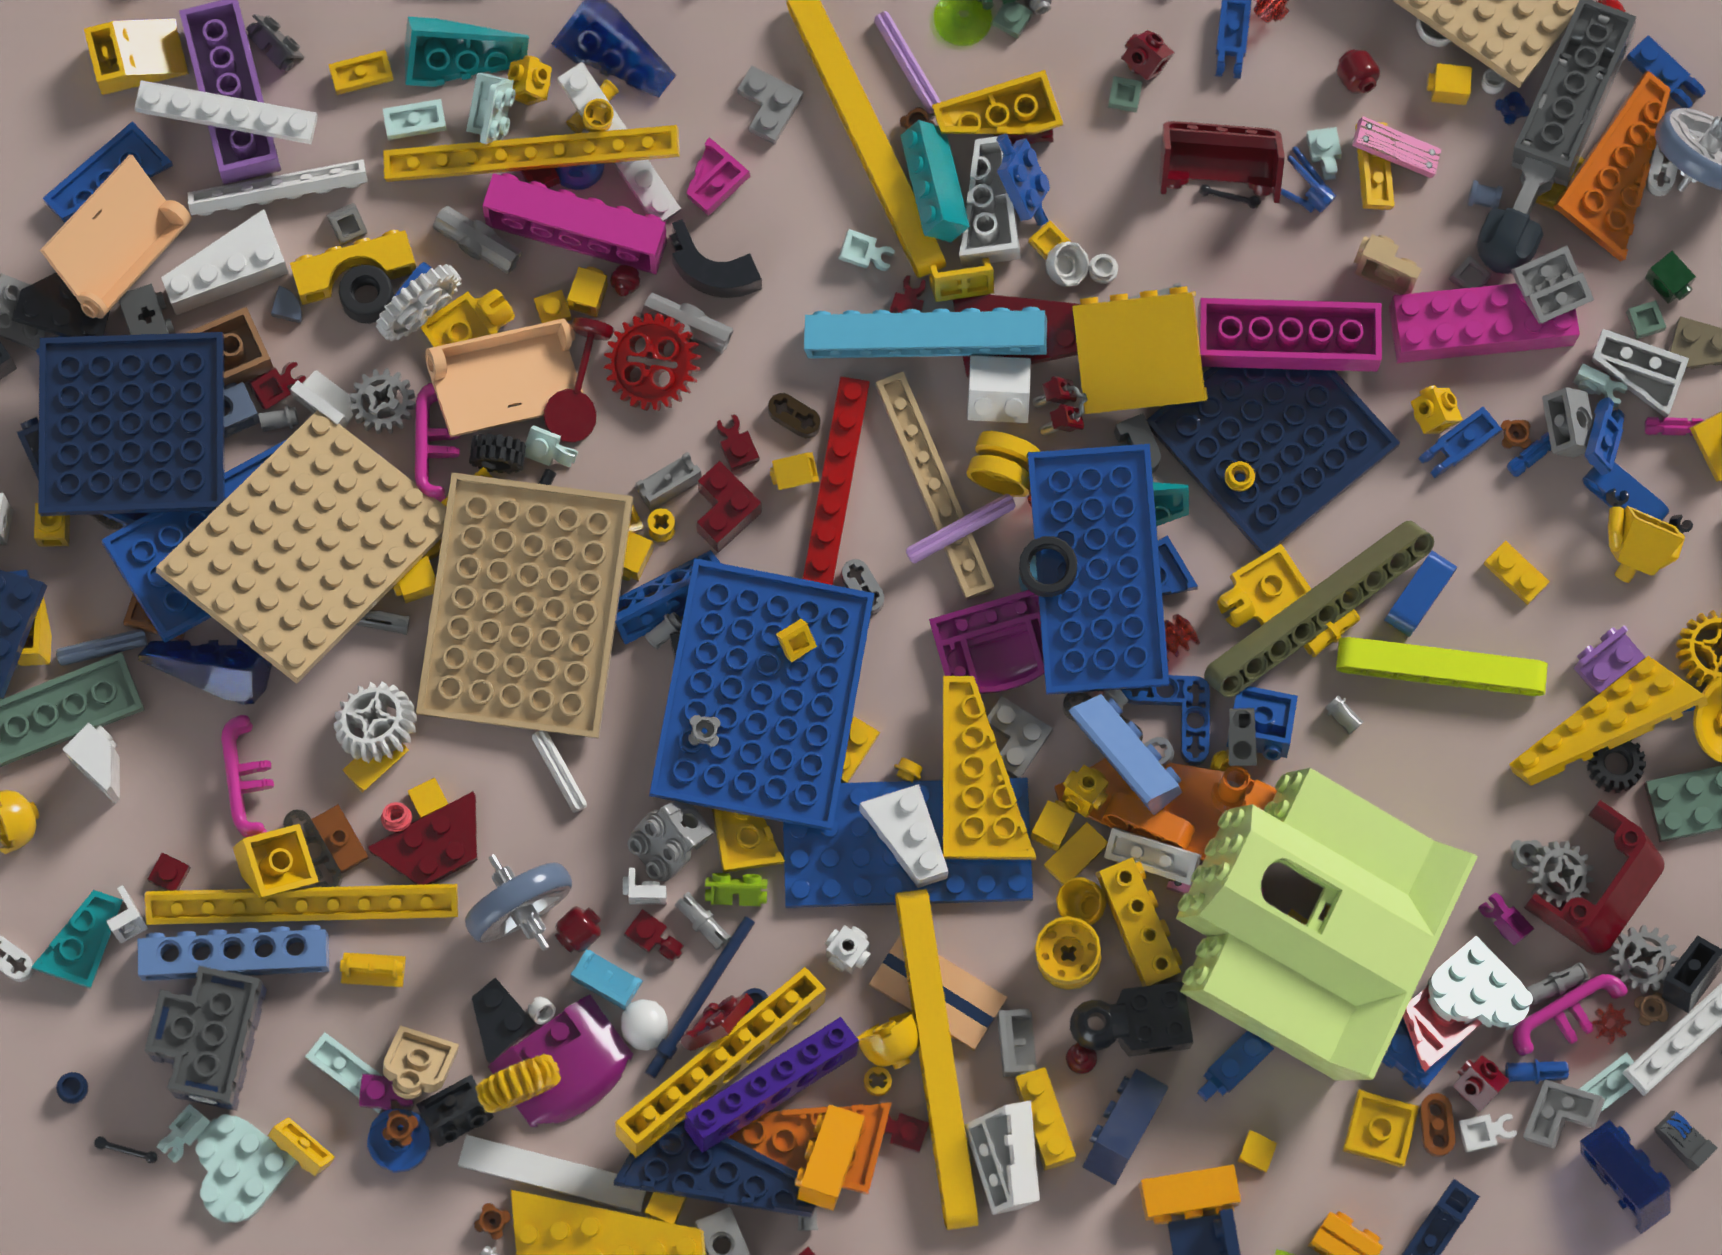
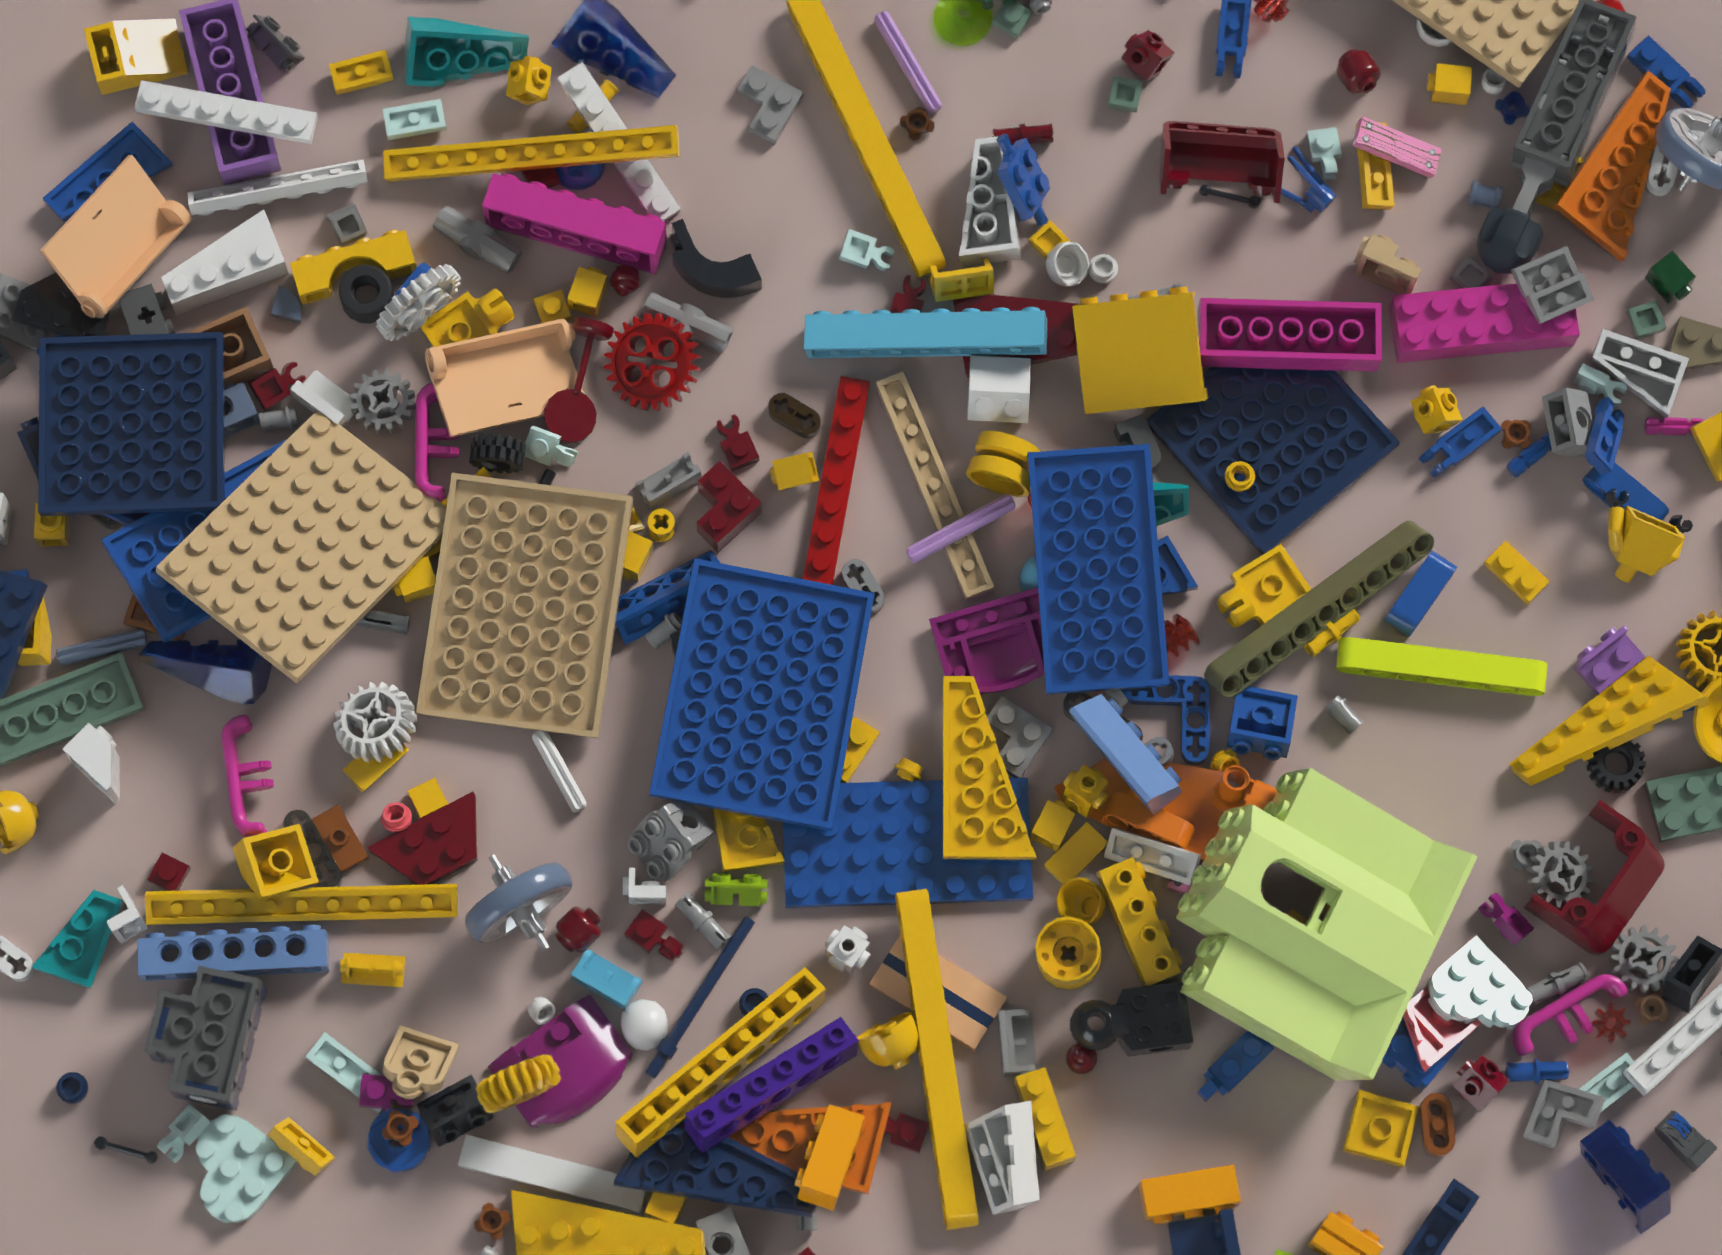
light aqua bracket [466,72,516,144] -> none
black wing [471,977,536,1064] -> none
yellow wheel [583,99,613,132] -> none
dark red plate [681,993,754,1051] -> none
dark pink wing [686,137,751,216] -> none
light grey plate [688,715,720,747] -> none
yellow plate [776,618,817,662] -> none
white wedge [859,784,949,888] -> none
yellow bush [864,1066,892,1097] -> none
teal brick [900,120,970,242] -> none
yellow wedge [932,70,1063,134] -> none
black tyre [1019,536,1077,597] -> none
dark red piece [1033,376,1088,436] -> none
dark blue wedge [1082,1068,1169,1185] -> none
dark grey leg [1228,708,1257,766] -> none
yellow slope [1237,1130,1277,1173] -> none
white plate [1458,1114,1517,1153] -> none

